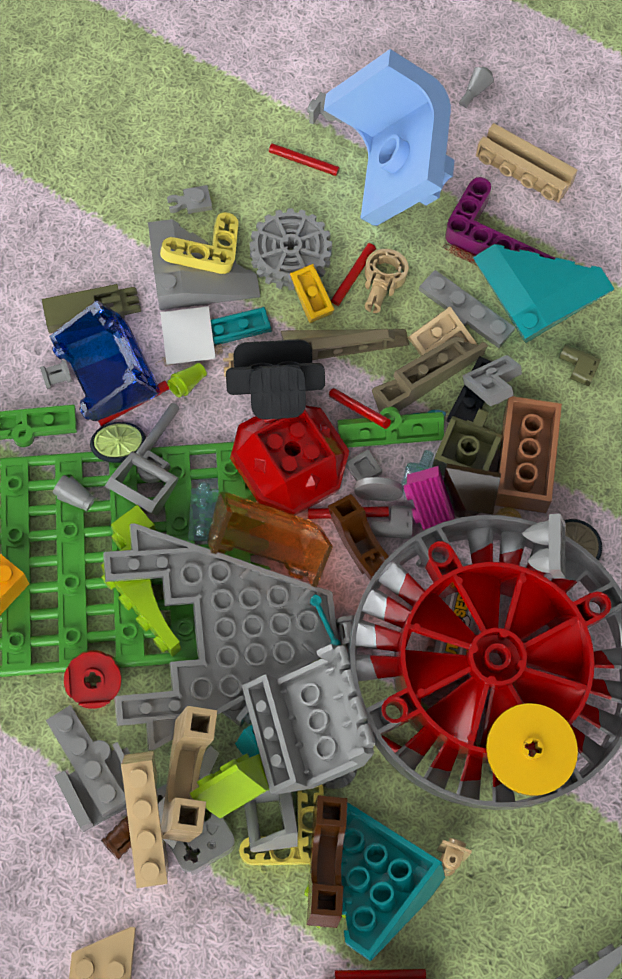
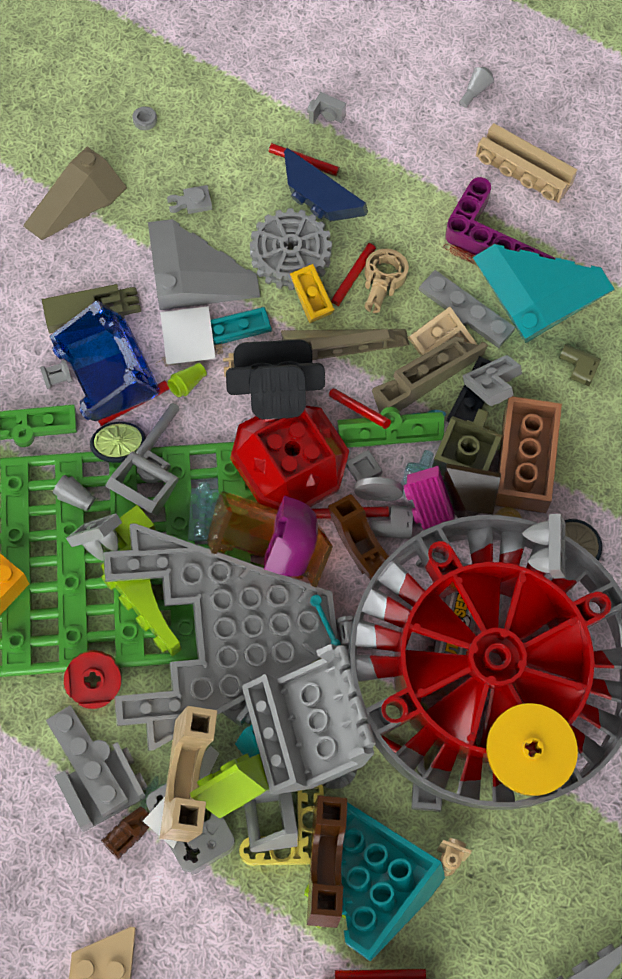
tan arch [121,751,169,888] -> none
light yellow beam [160,212,239,274] -> none
light blue piece [324,49,455,226] -> none
none -> dark tan wedge [23,146,127,240]
none -> light grey tile [66,514,122,561]
none -> light grey tile [133,107,157,130]
none -> magenta brick [264,496,318,577]
none -> dark blue wedge [284,148,368,222]
none -> light grey plate [411,759,442,812]

